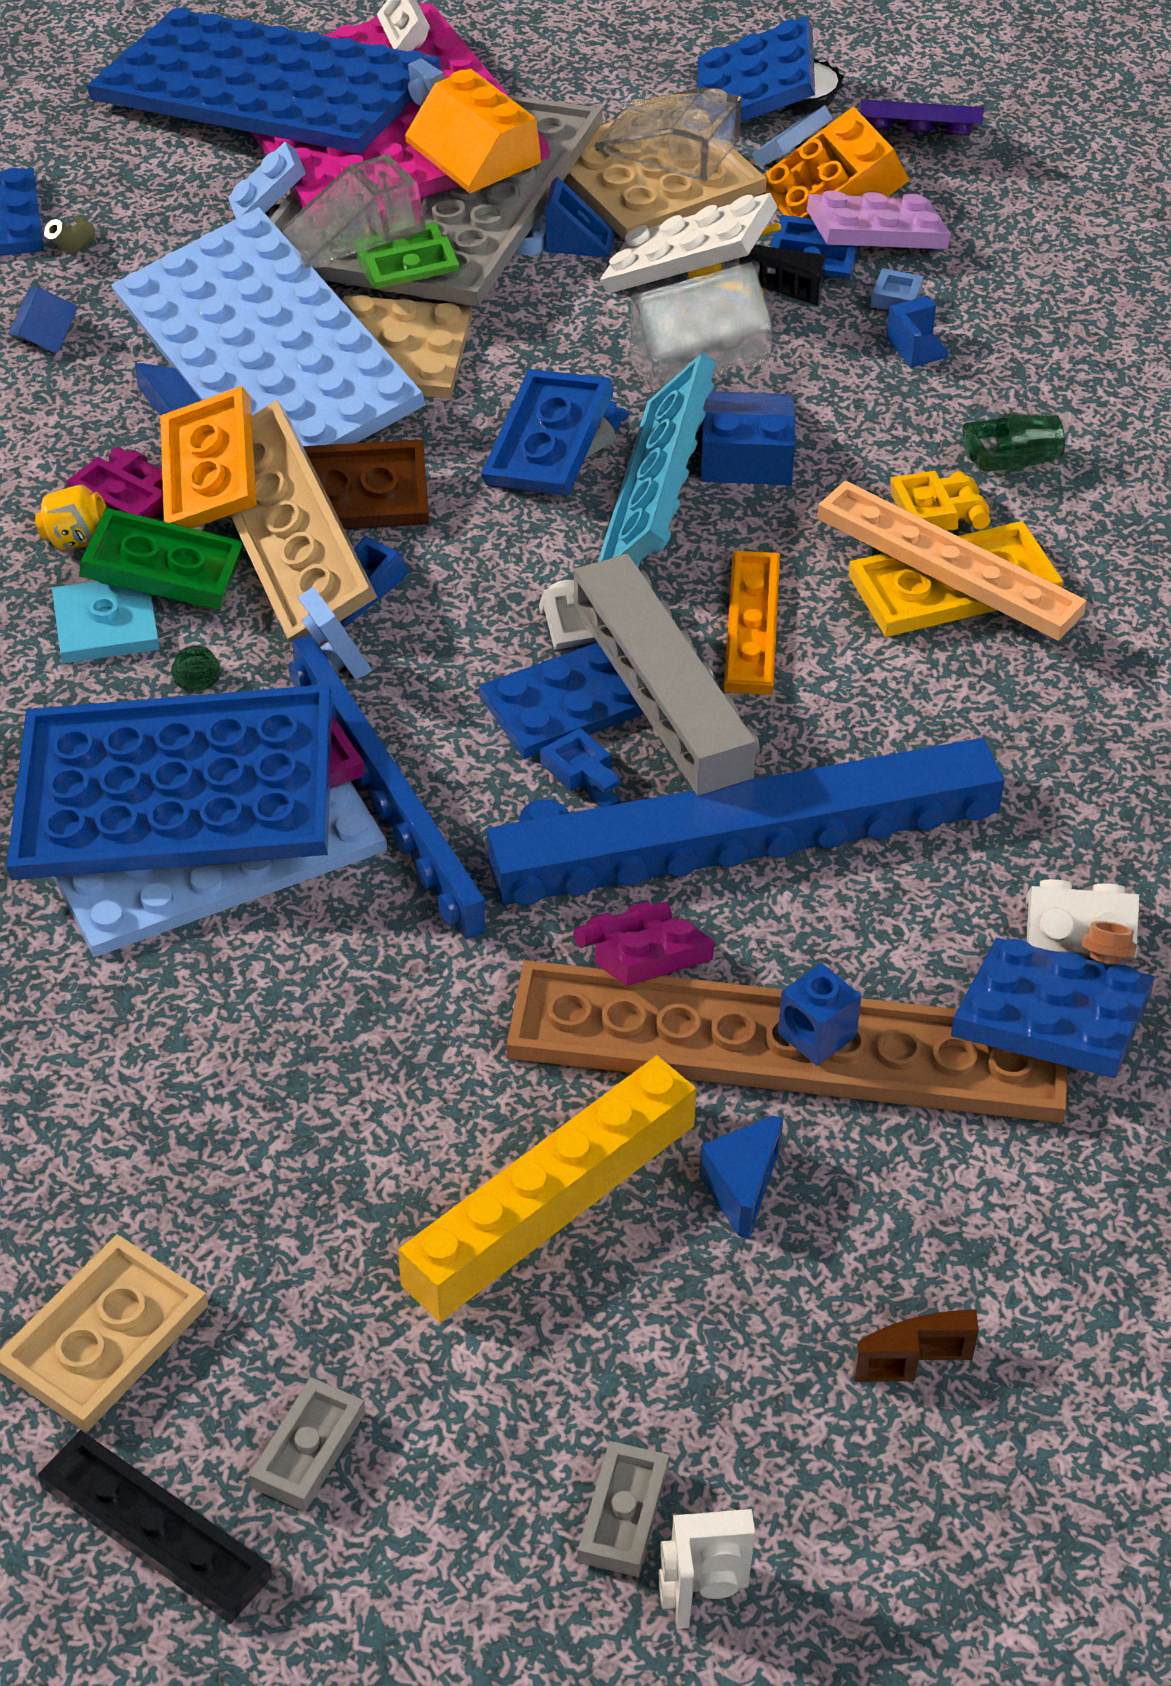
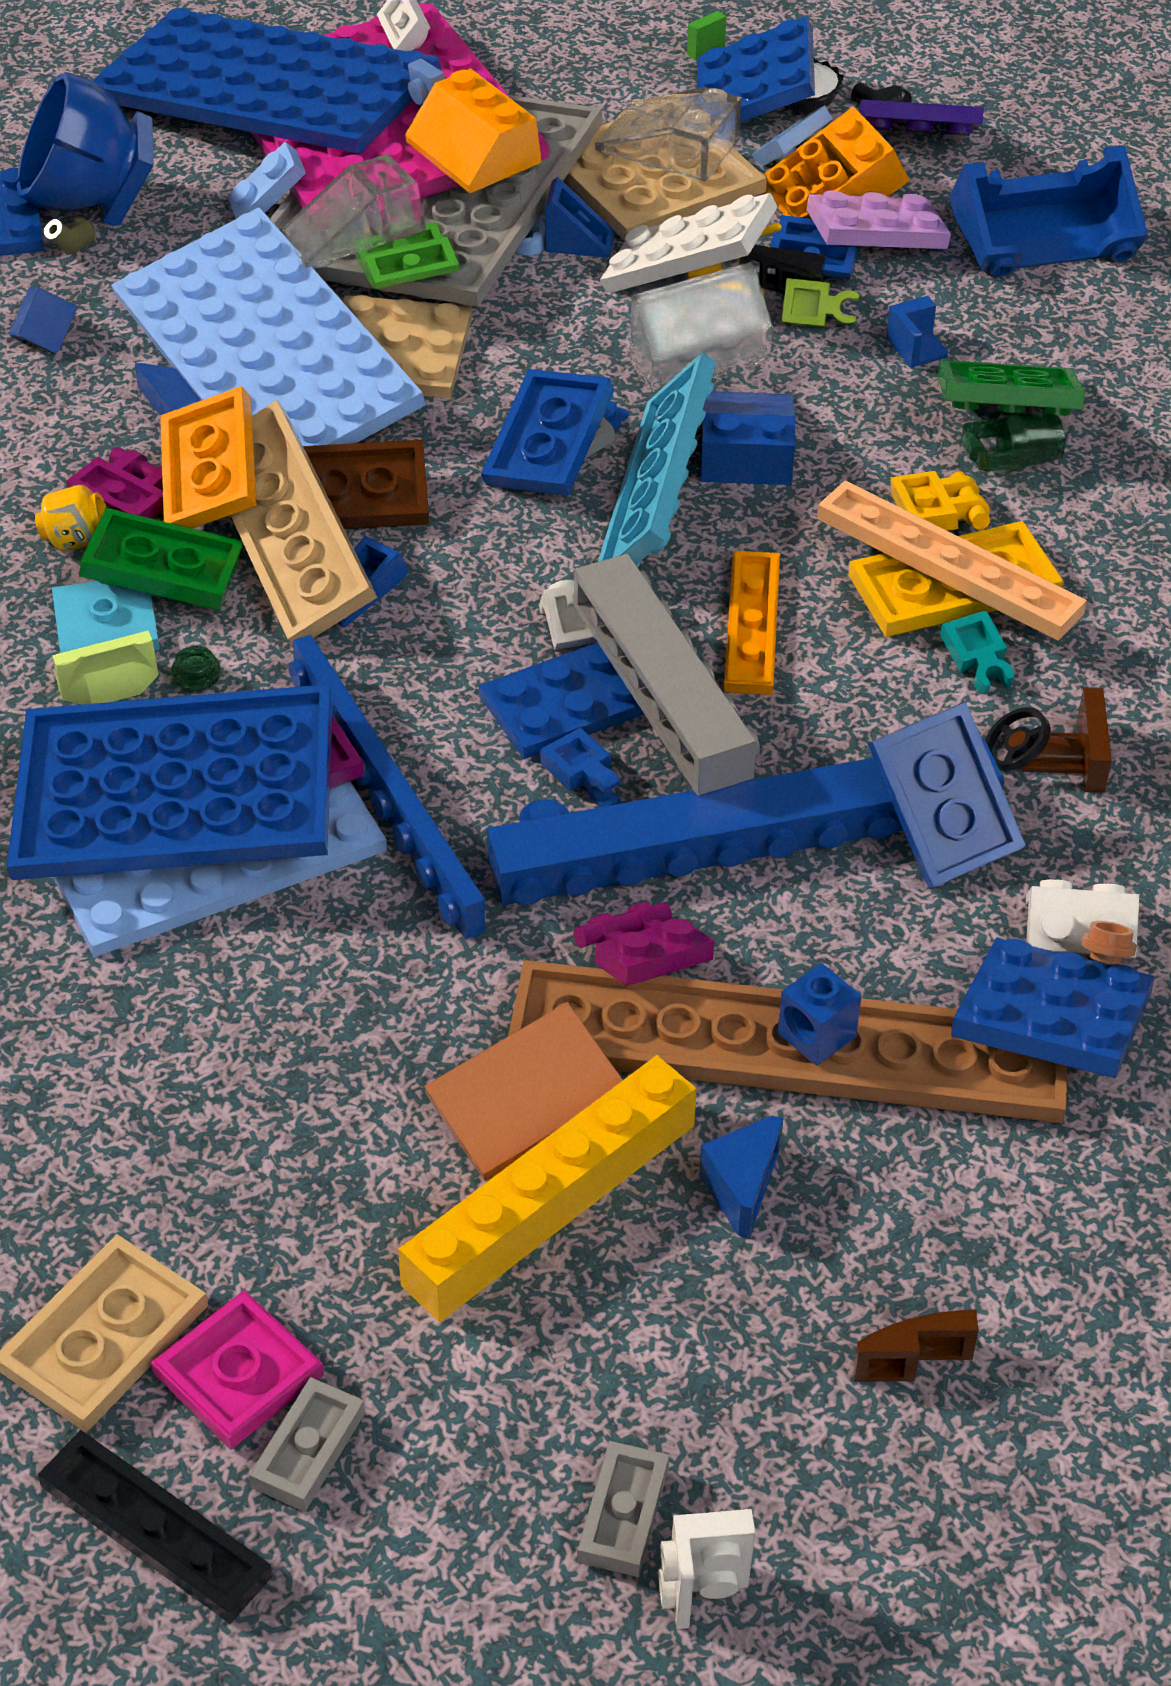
light blue plate [297,586,373,679] -> none
medium blue plate [871,268,924,310] -> none
none -> blue plate [16,72,154,226]
none -> yellowish green slope [52,631,158,705]
none -> dark pink plate [151,1290,324,1450]
none -> nougat tile [424,1002,623,1181]
none -> bright green tile [687,11,727,61]
none -> lime plate [781,278,859,328]
none -> black arm [851,82,912,104]
none -> plate [867,702,1026,888]
none -> green plate [938,360,1085,416]
none -> teal plate [940,610,1014,695]
none -> blue windscreen [949,145,1148,277]
none -> reddish brown piece [985,688,1112,793]

